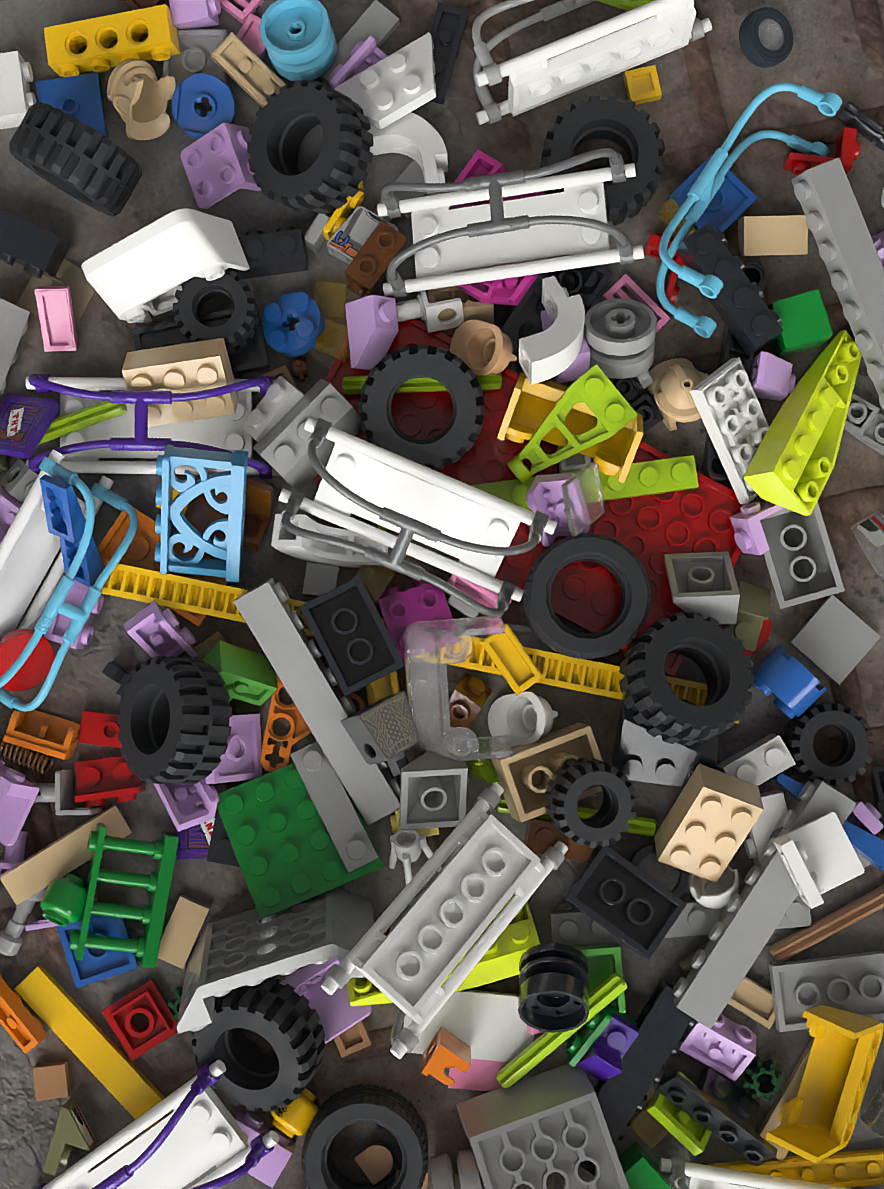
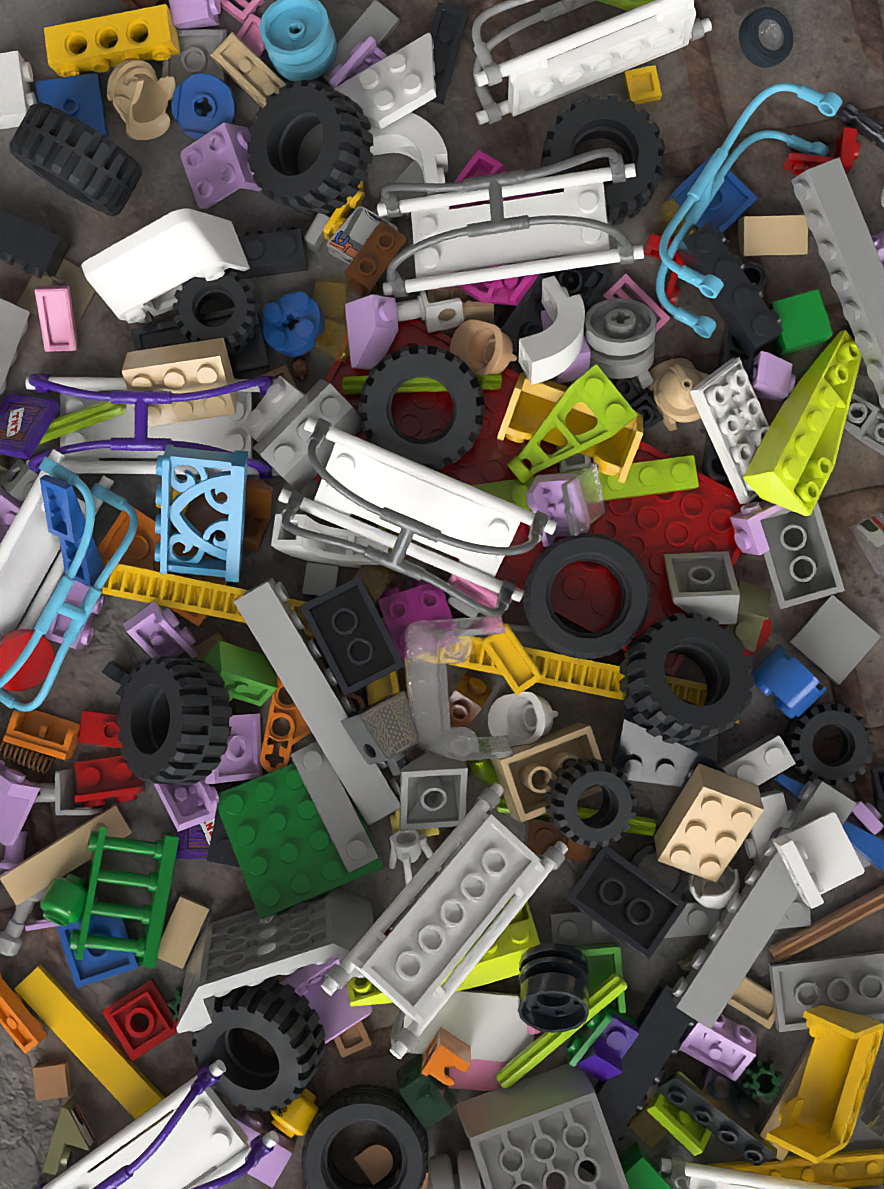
none -> clear green torso [396,1054,458,1130]

